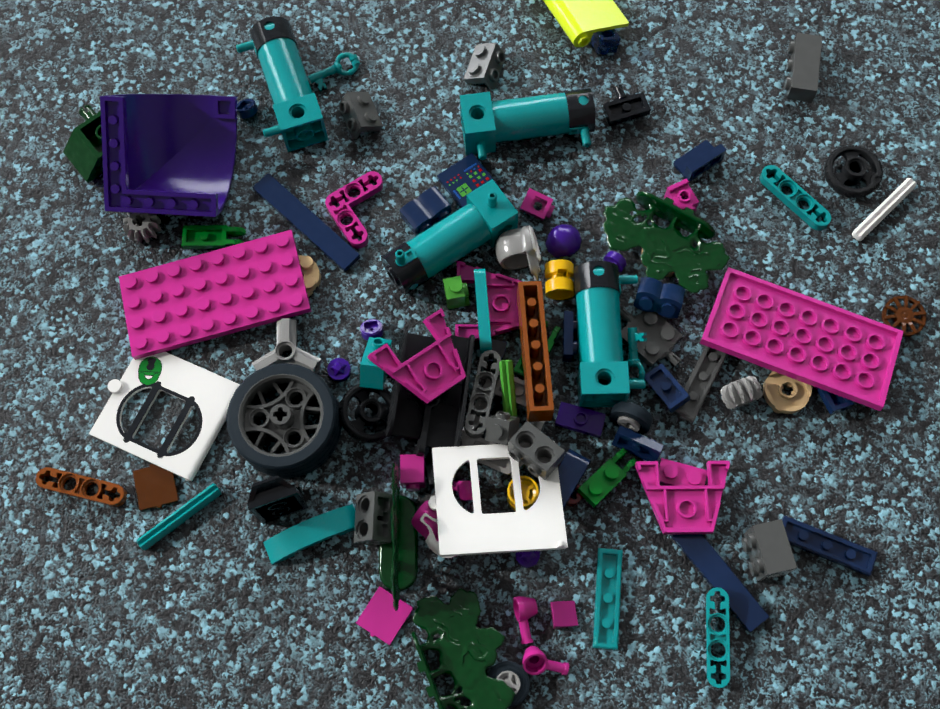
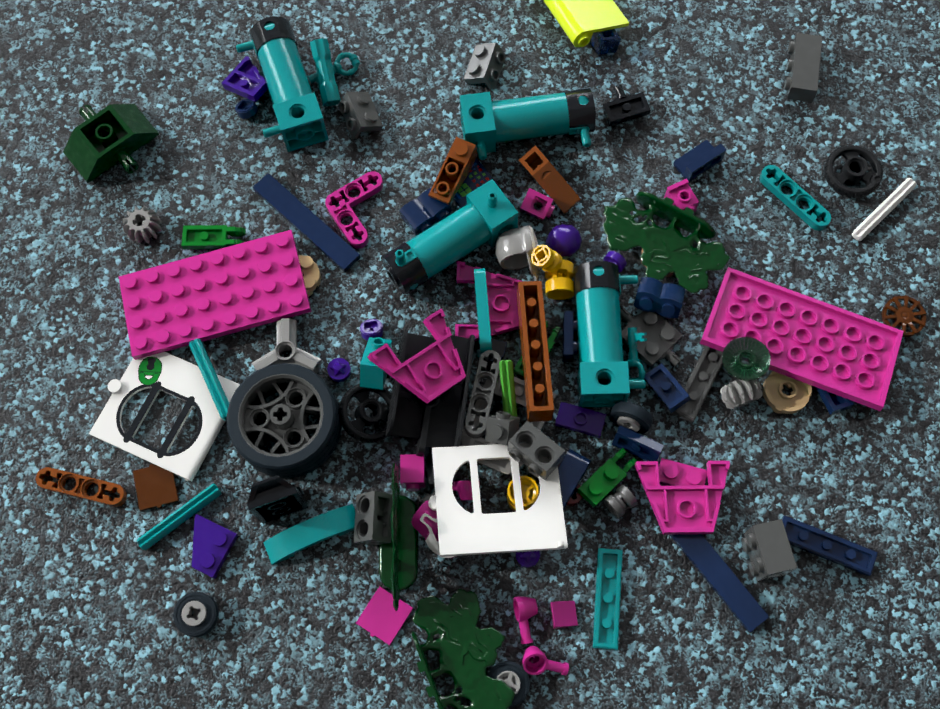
dark purple panel [100,94,237,217] -> none
bright green brick [443,275,470,310] -> none
teal beam [706,587,730,688] -> none
none -> black wheel [173,592,219,637]
none -> teal axle [189,338,229,421]
none -> dark purple wing [192,514,238,579]
none -> dark purple wing [222,56,268,102]
none -> teal axle [310,38,341,106]
none -> dark orange slope [428,137,478,205]
none -> dark orange slope [519,145,581,214]
none -> yellow wheel [531,245,562,274]
none -> flat silver wheel [603,485,637,519]
none -> clear green dish [722,337,771,381]

